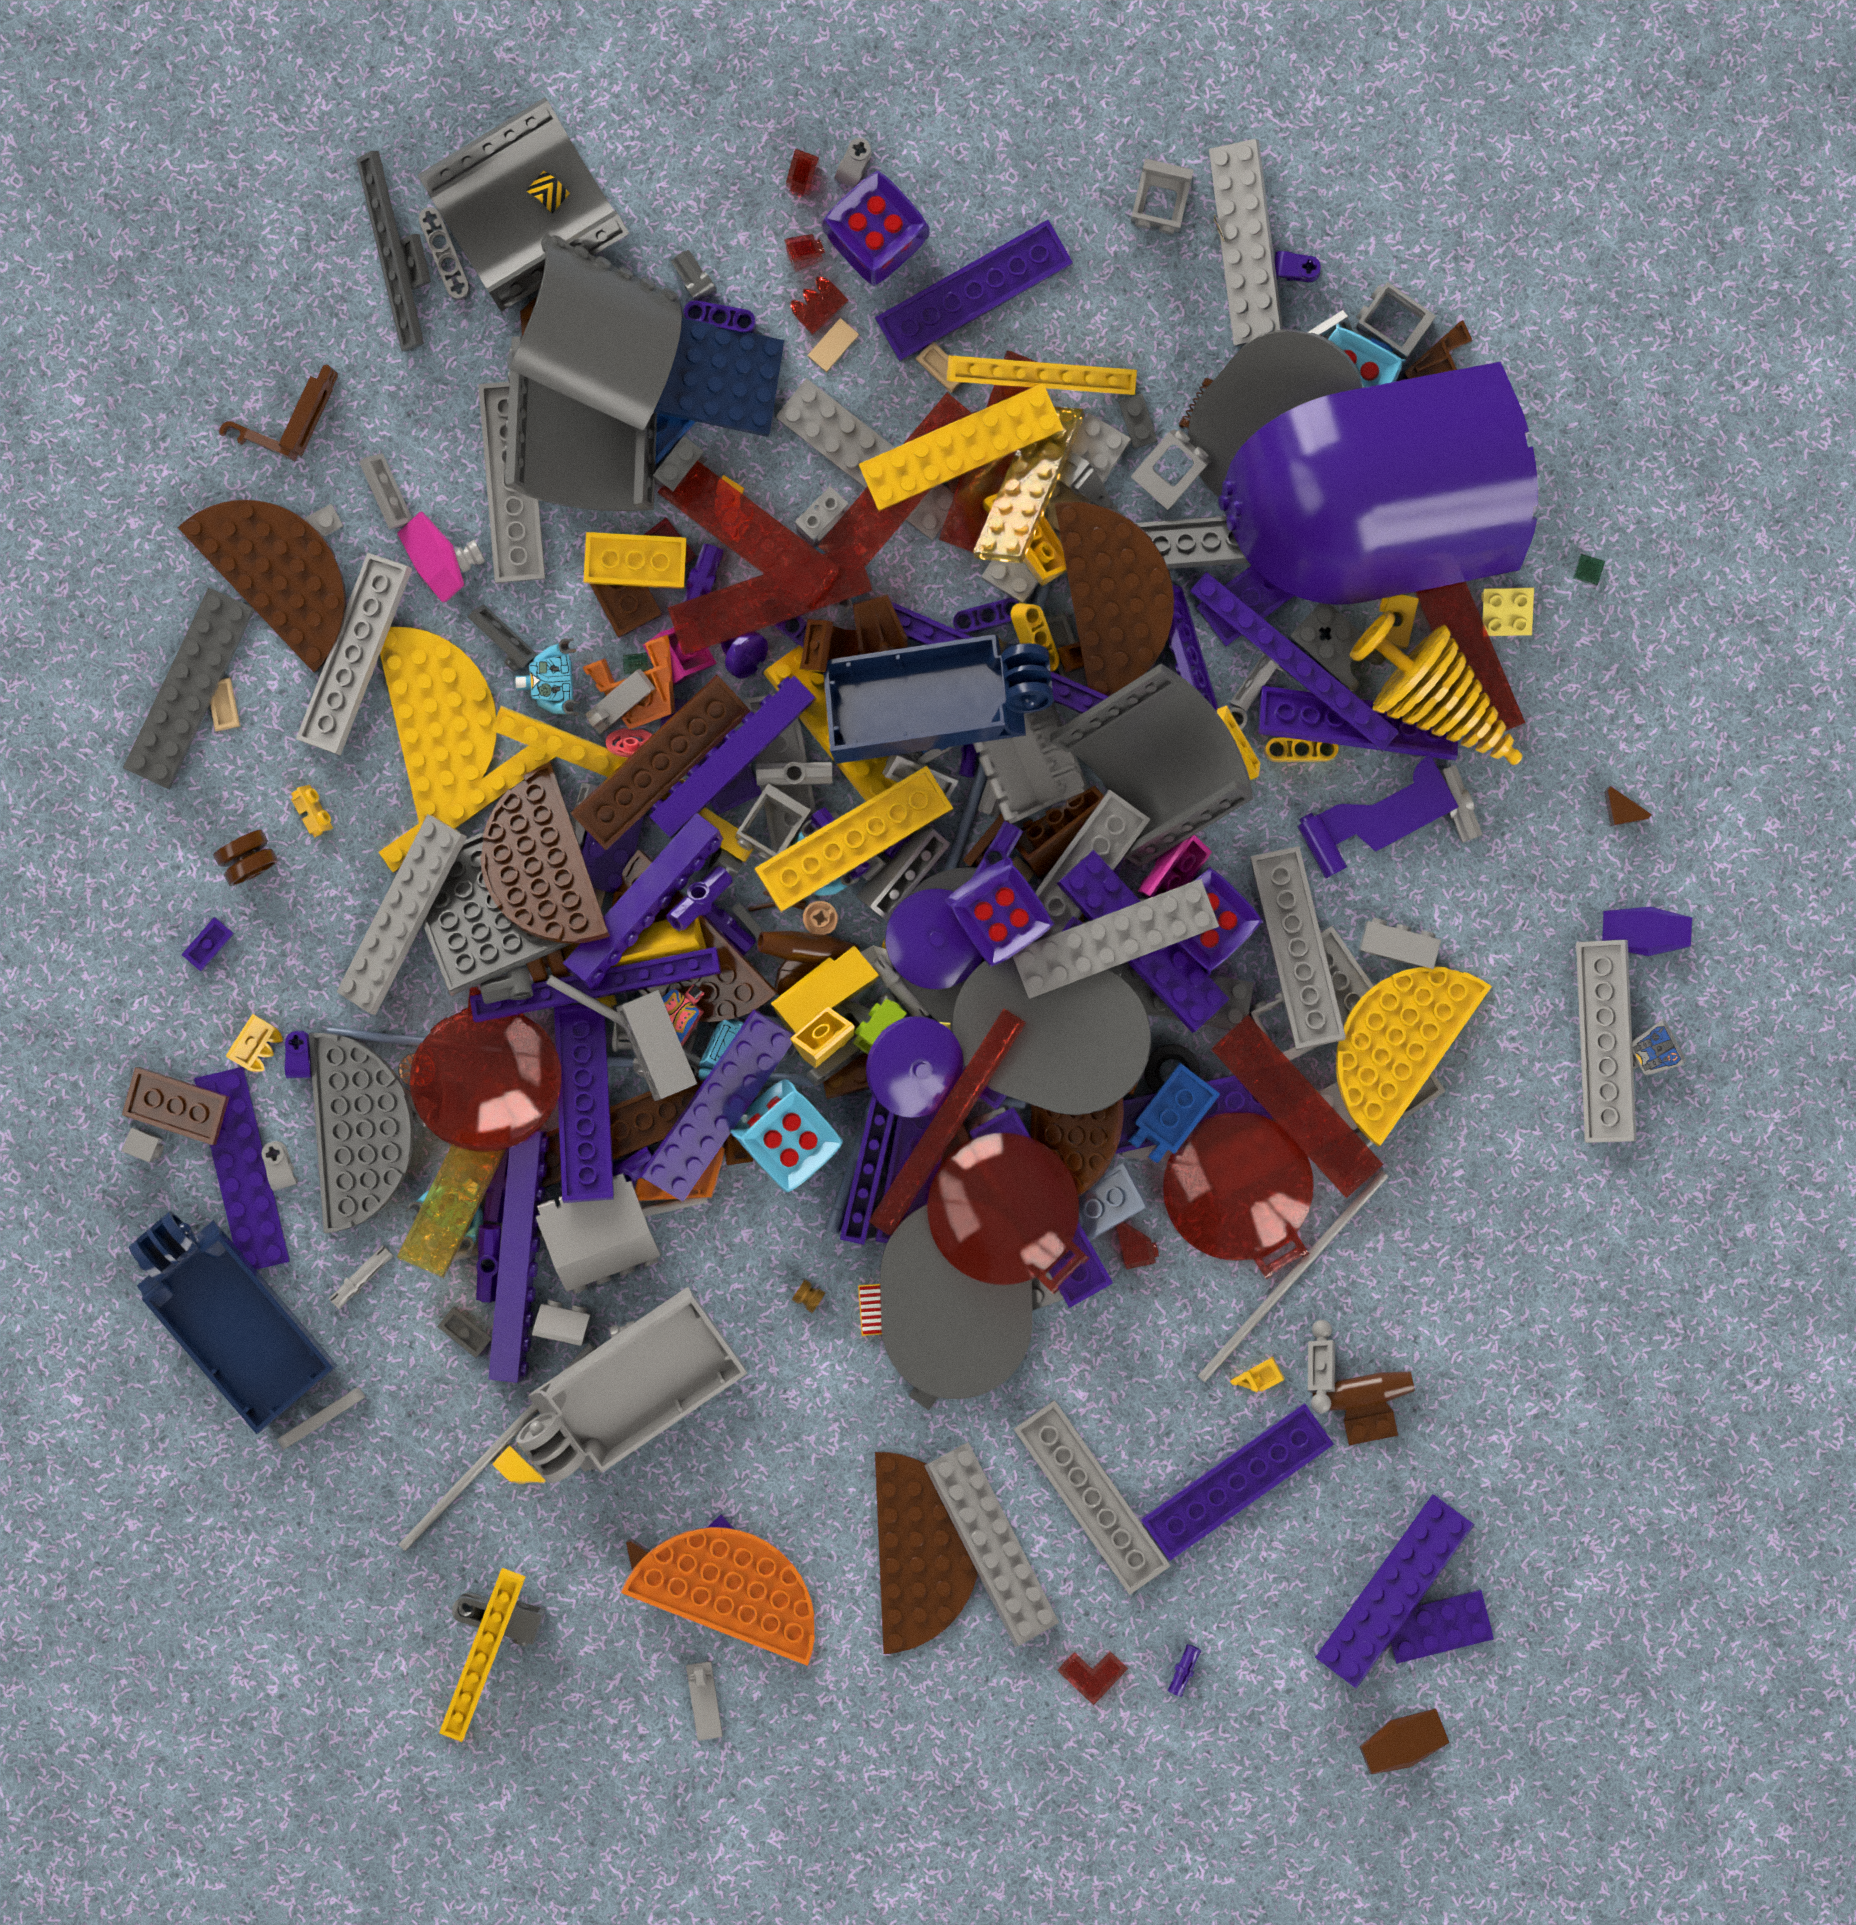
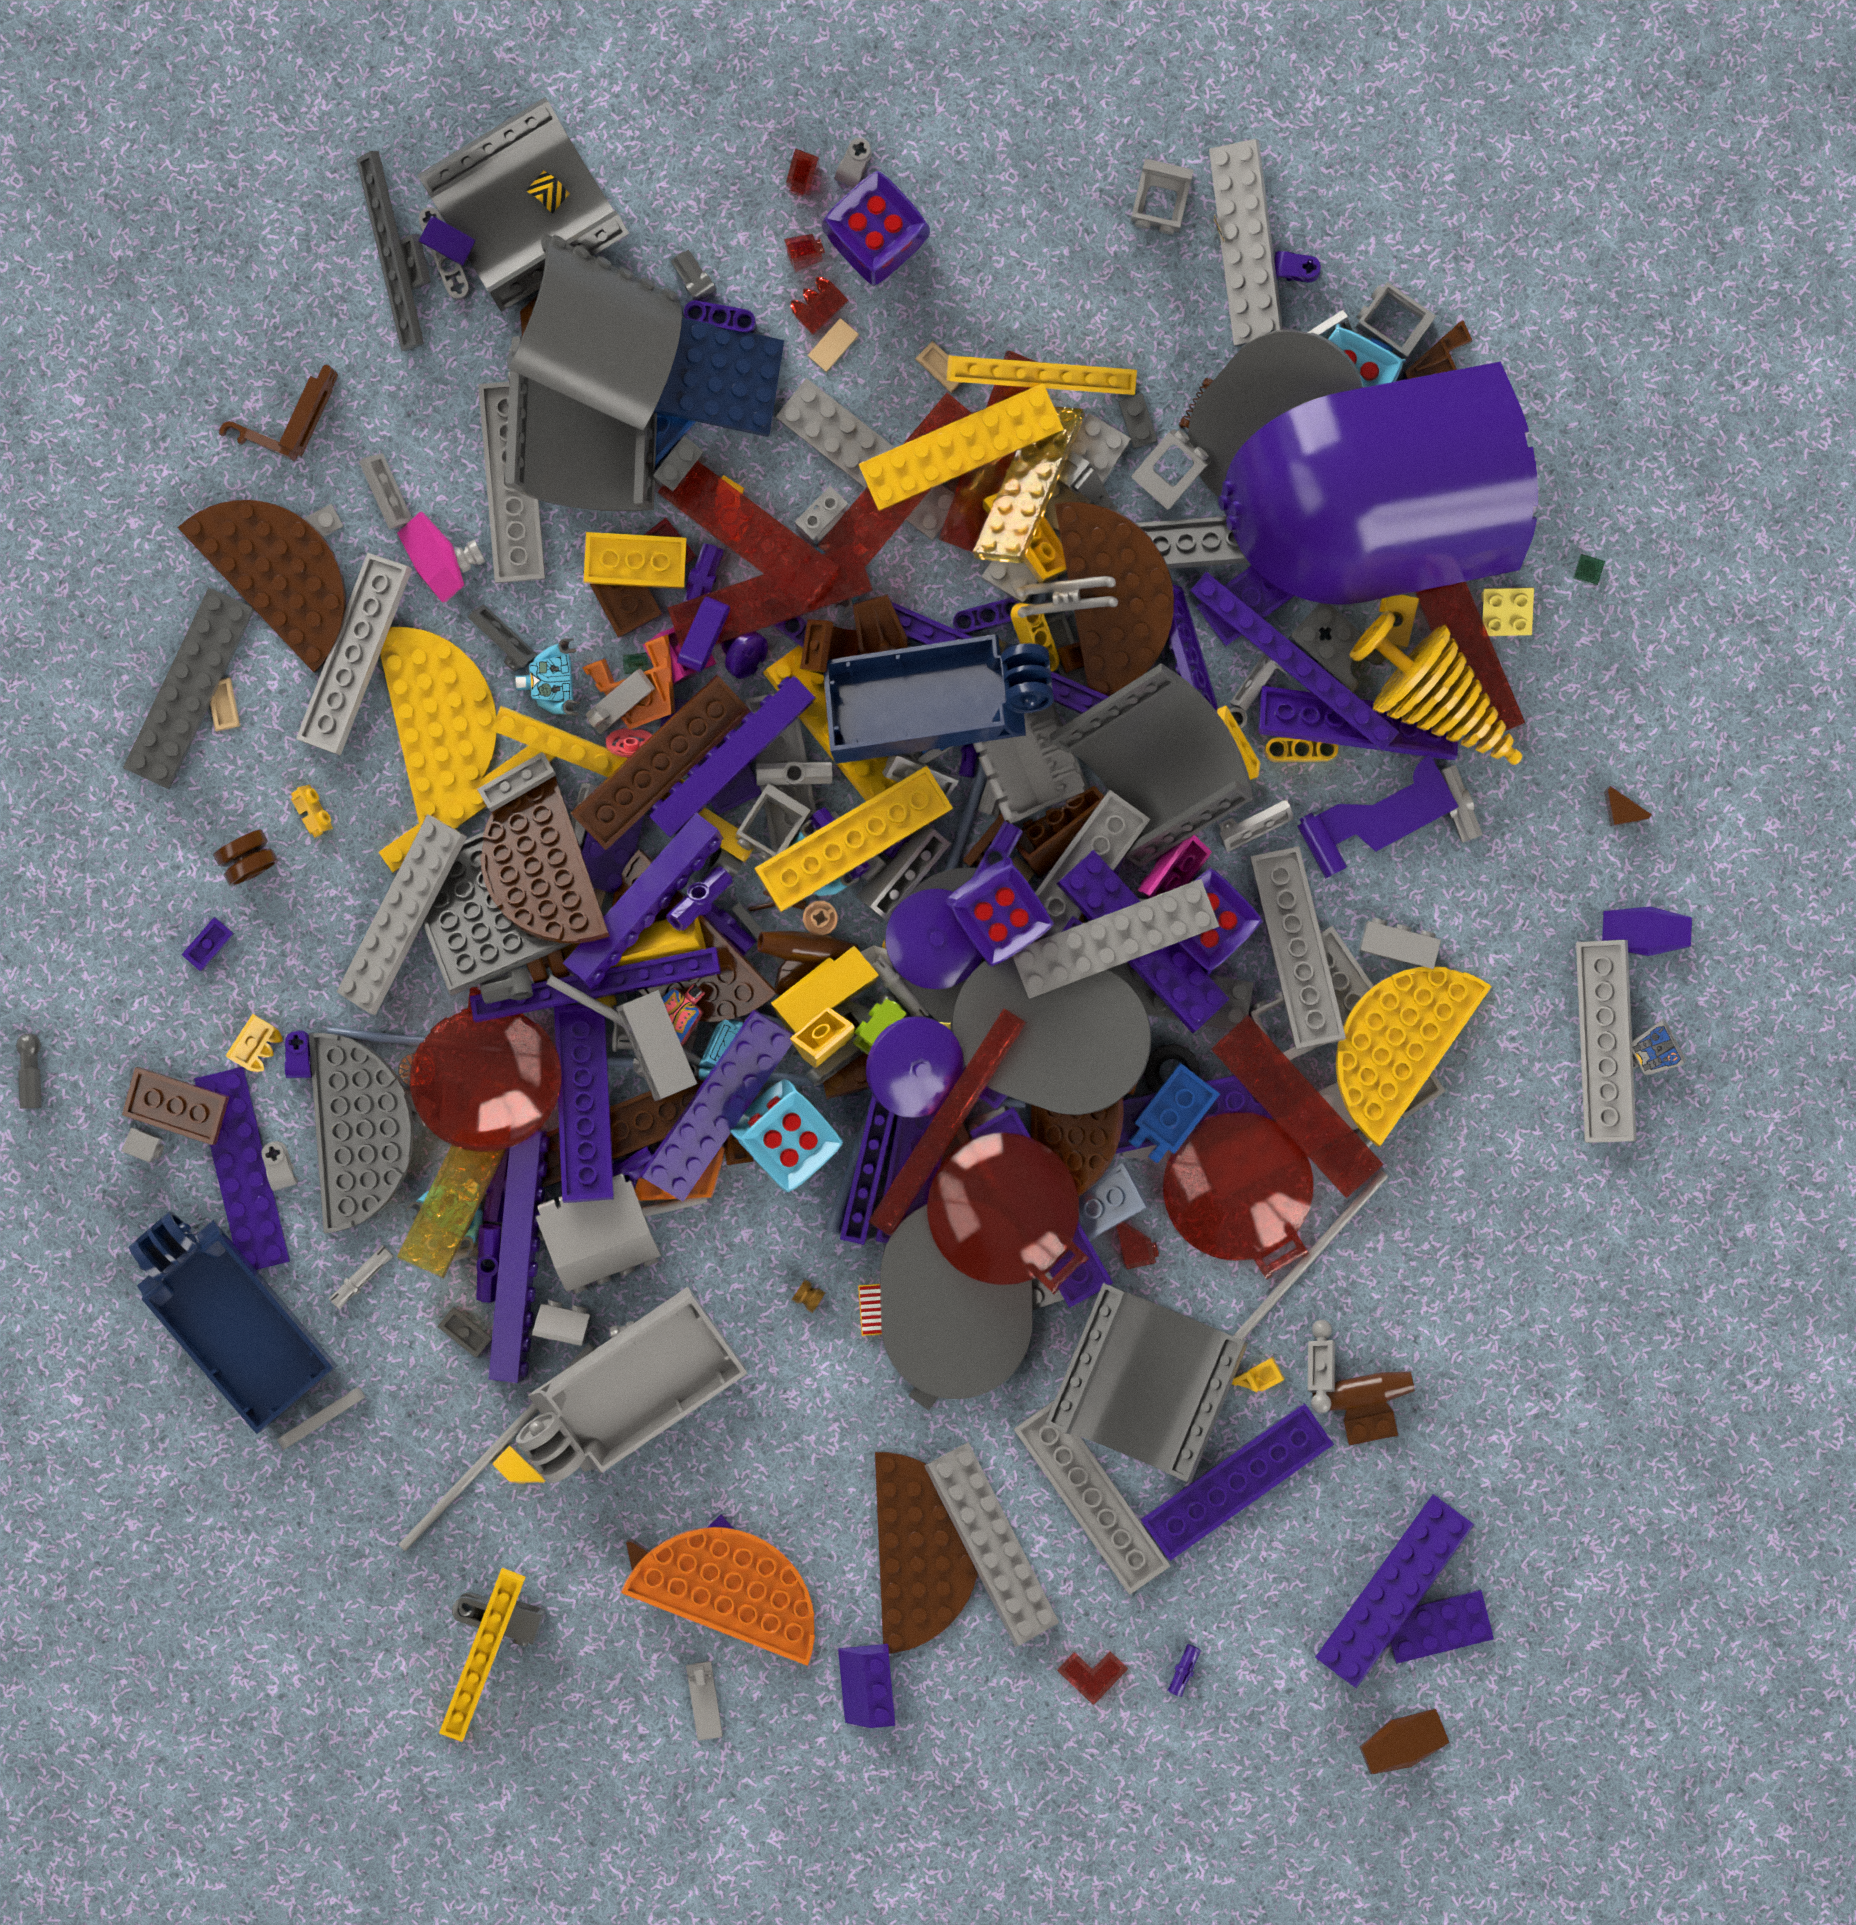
dark purple plate [875,220,1073,362] -> none
none -> dark grey piece [16,1034,42,1109]
none -> dark purple slope [418,216,476,266]
none -> light grey plate [477,752,556,812]
none -> dark purple beam [677,596,730,673]
none -> dark purple slope [838,1644,895,1728]
none -> light grey piece [1015,576,1118,618]
none -> dark grey panel [1045,1283,1248,1483]
none -> light grey hinge [1219,800,1294,853]

